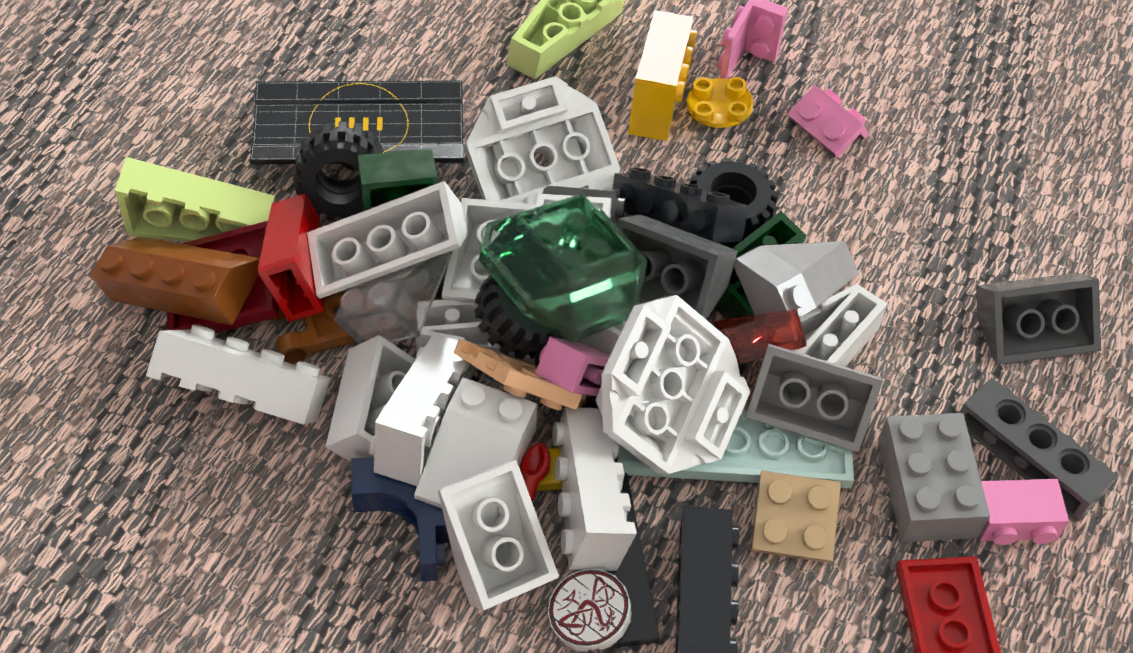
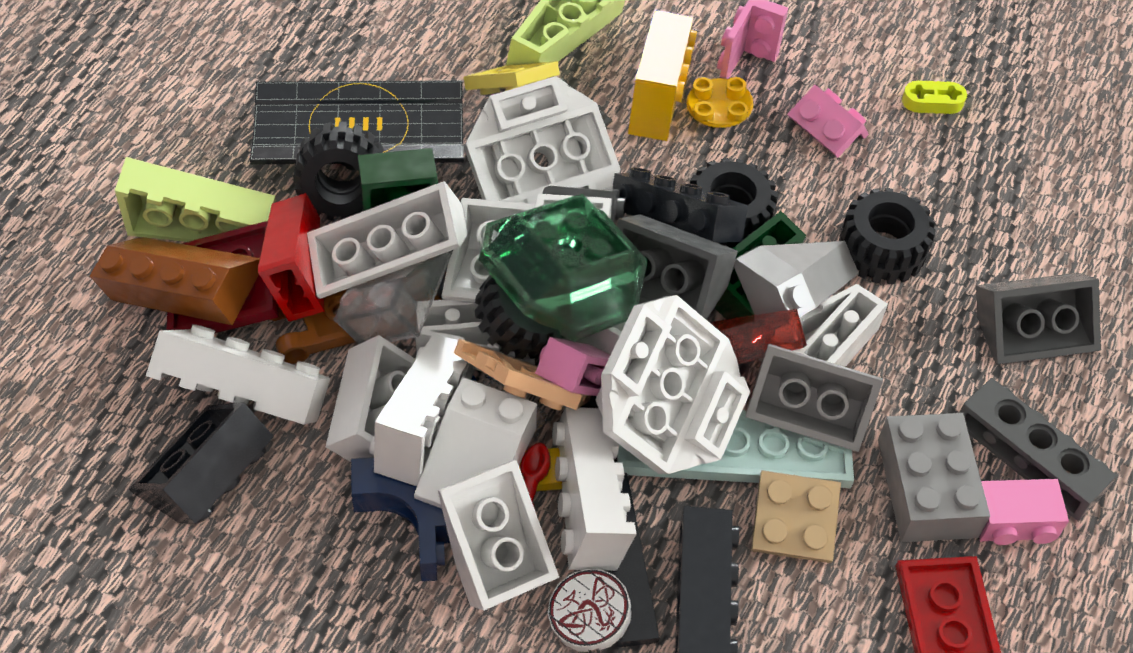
none -> black slope [129,402,274,524]
none -> light yellow plate [463,61,560,95]
none -> black tyre [839,188,936,285]
none -> neon yellow beam [902,81,967,114]

